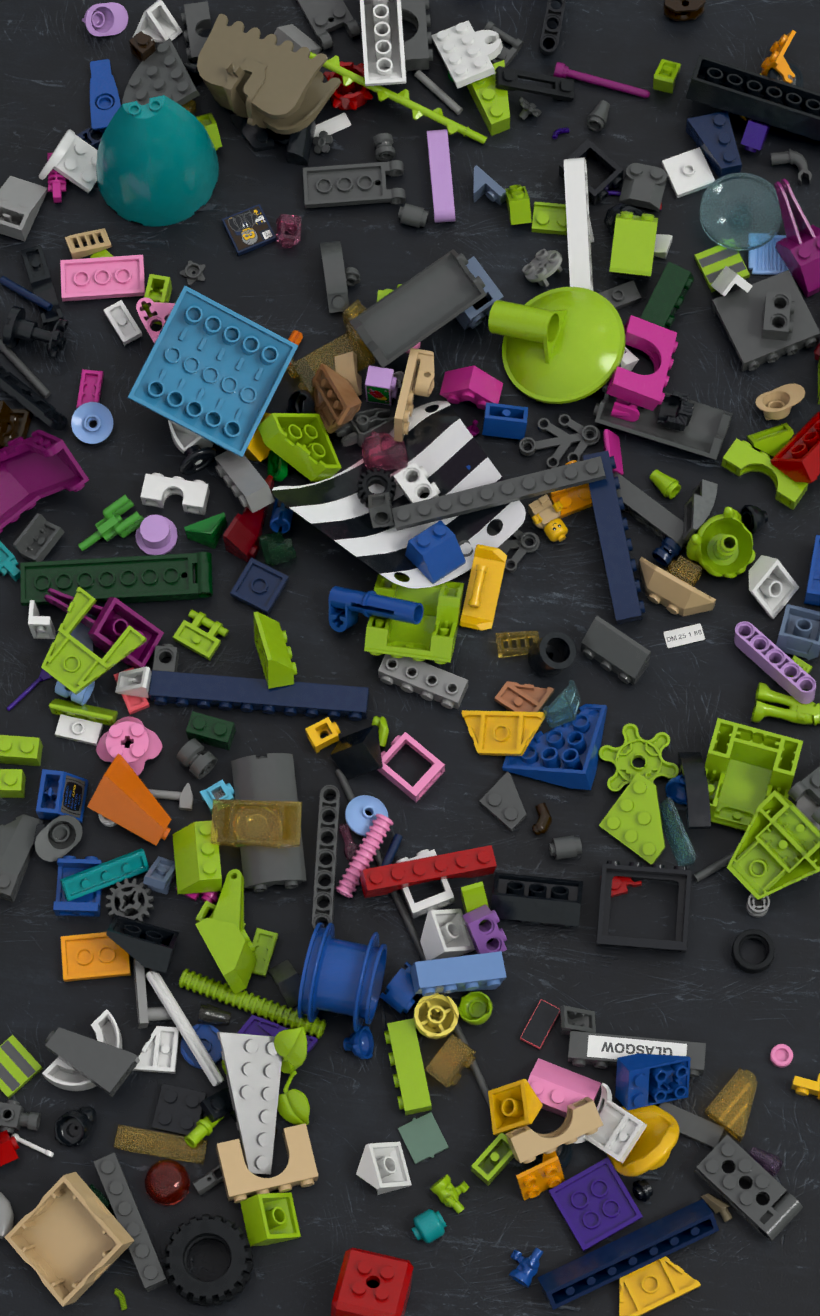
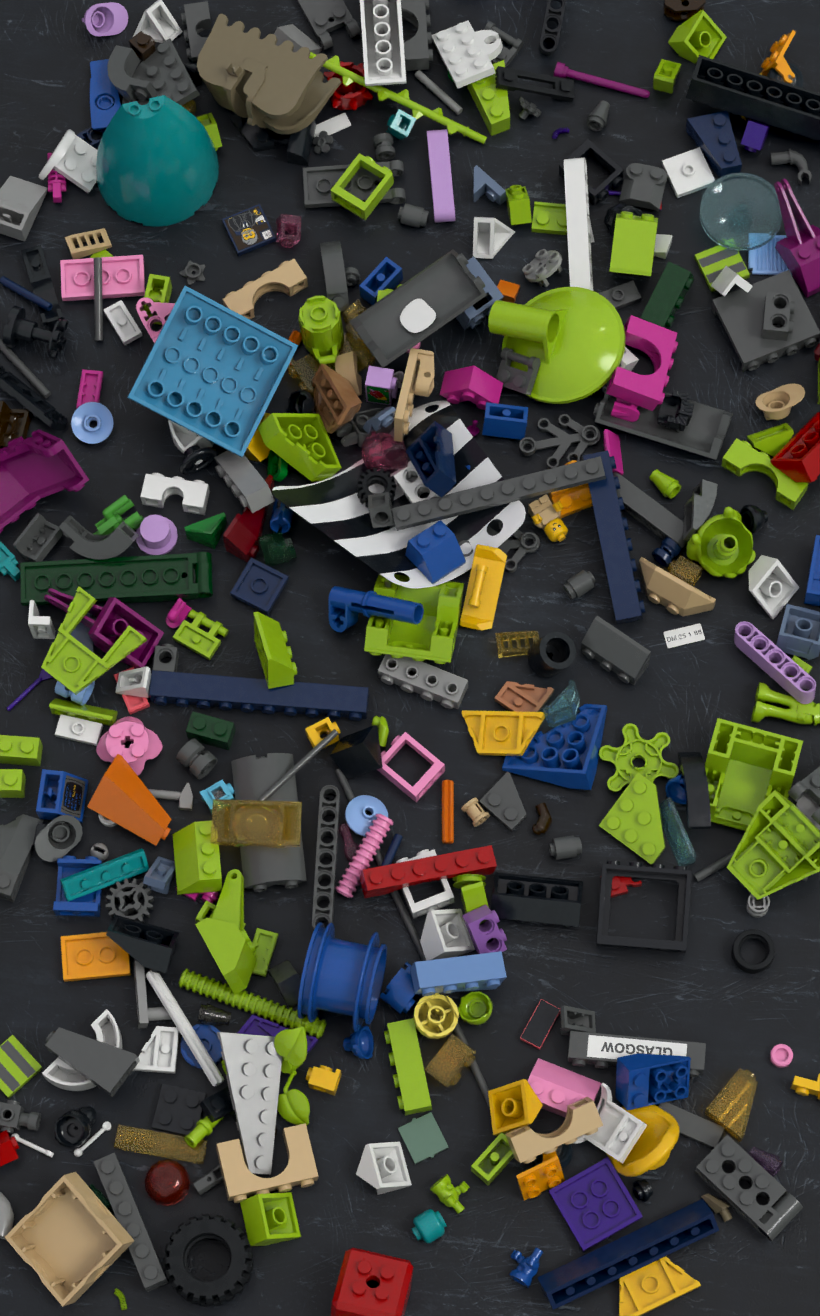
none -> dark grey arch [59,515,139,560]
none -> white hinge [74,1122,112,1157]
none -> light grey hinge [90,843,109,861]
none -> dark grey bar [94,257,103,342]
none -> dark grey arch [107,45,158,102]
none -> dark pink piece [166,598,192,629]
none -> tan arch [223,259,308,320]
none -> dark grey axle [258,729,339,804]
none -> lime container [298,296,344,365]
none -> yellow brick [306,1065,342,1096]
none -> lime window [330,153,394,220]
none -> blue brick [359,257,403,305]
none -> sand blue slope [363,406,396,434]
none -> teal brick [386,109,416,140]
none -> white sticker [400,299,436,333]
none -> dark blue wedge [406,421,456,498]
none -> orange axle [442,780,454,844]
none -> lime piece [453,874,486,889]
none -> tan bush [461,797,490,827]
none -> white slope [473,217,515,259]
none -> dark grey plate [496,348,541,395]
none -> orange slope [497,279,520,303]
none -> dark grey brick [562,570,596,600]
none -> lime slope [668,10,727,64]

